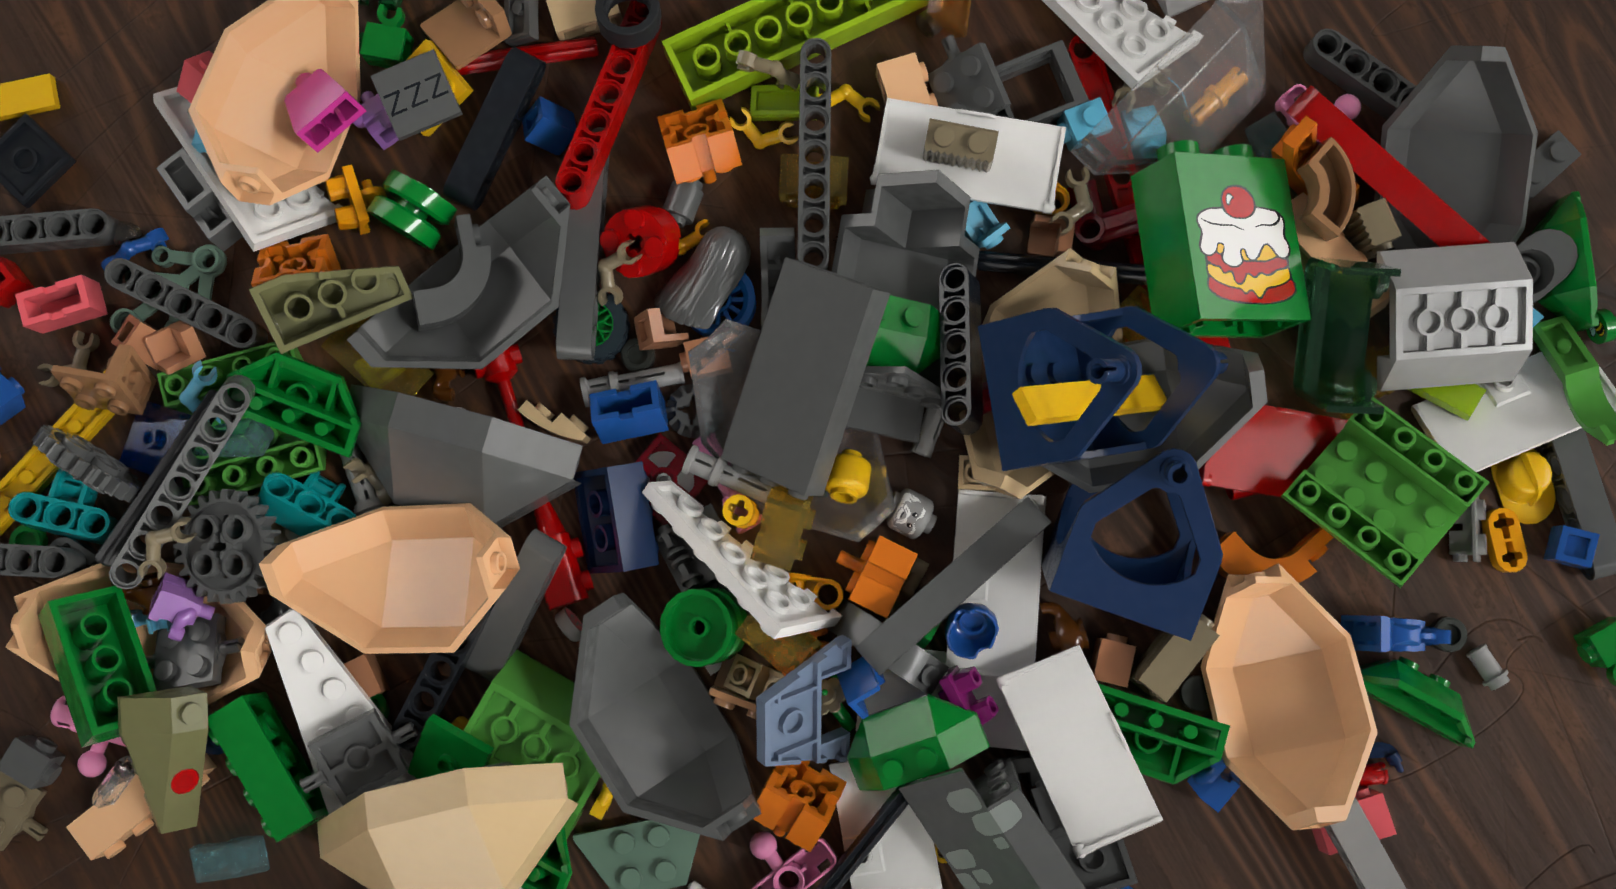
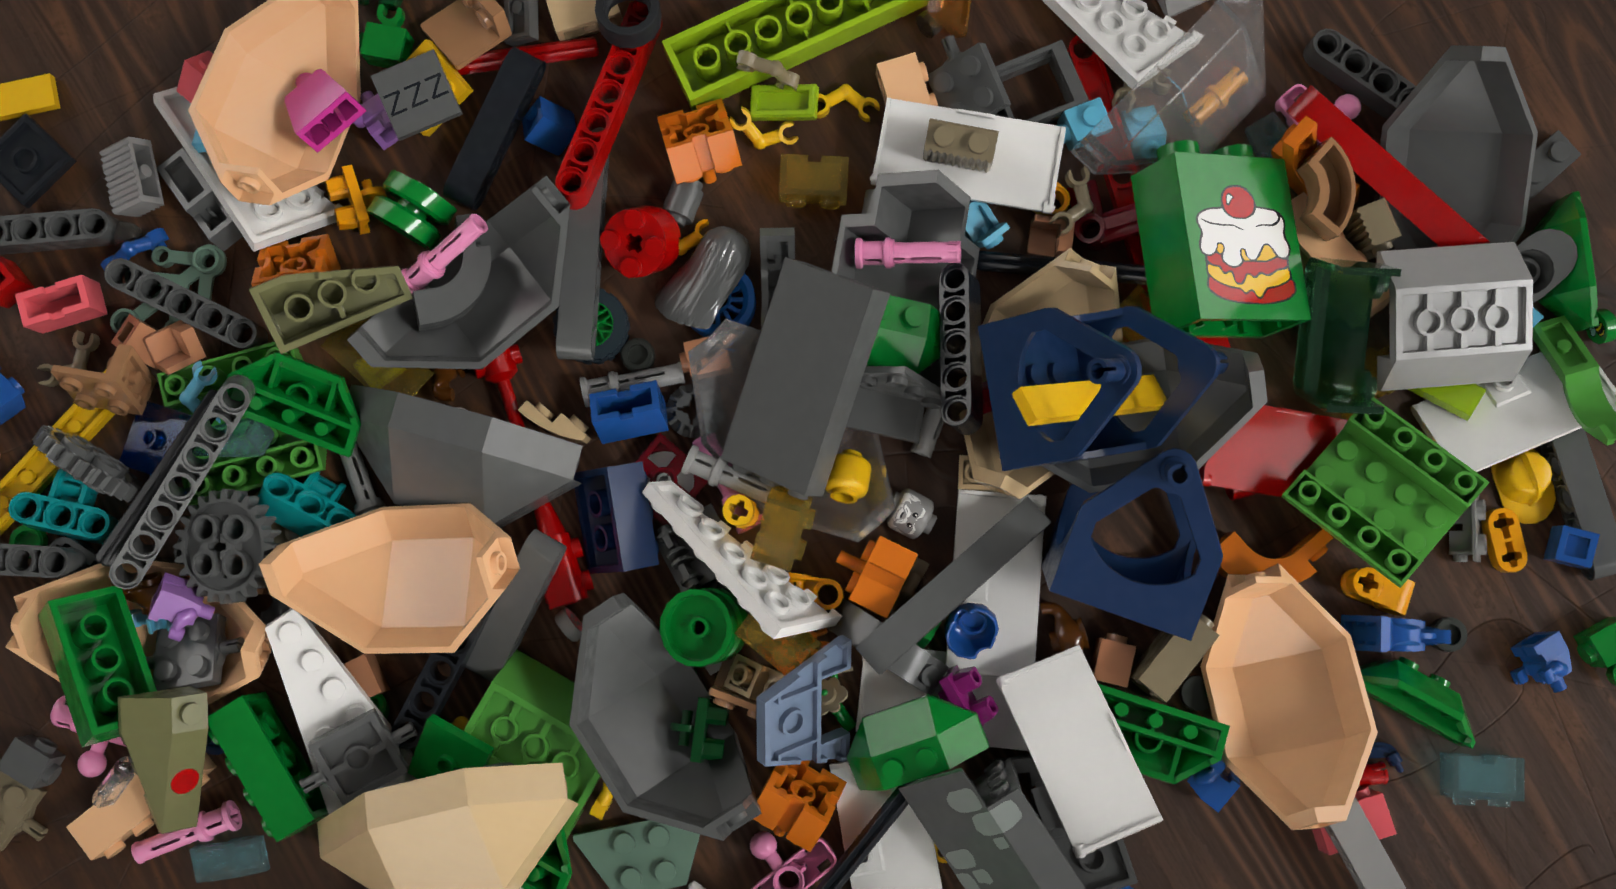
dark tan arm [139,517,197,580] -> none
dark tan arm [343,457,393,506] -> none
dark tan arm [597,240,643,306] -> none
nougat panel [634,308,689,351] -> none
dark grey beam [797,38,831,270] -> none
blue panel [837,657,886,719] -> none
light grey pin [1466,643,1510,691] -> none
none -> light grey brick [99,136,165,217]
none -> bright pink pin [131,800,242,864]
none -> bright pink pin [401,213,488,295]
none -> dark green hips [670,697,729,763]
none -> bright pink pin [855,237,961,269]
none -> light orange piece [1340,567,1415,617]
none -> clear light blue brick [1440,752,1525,807]
none -> blue piece [1510,631,1572,693]

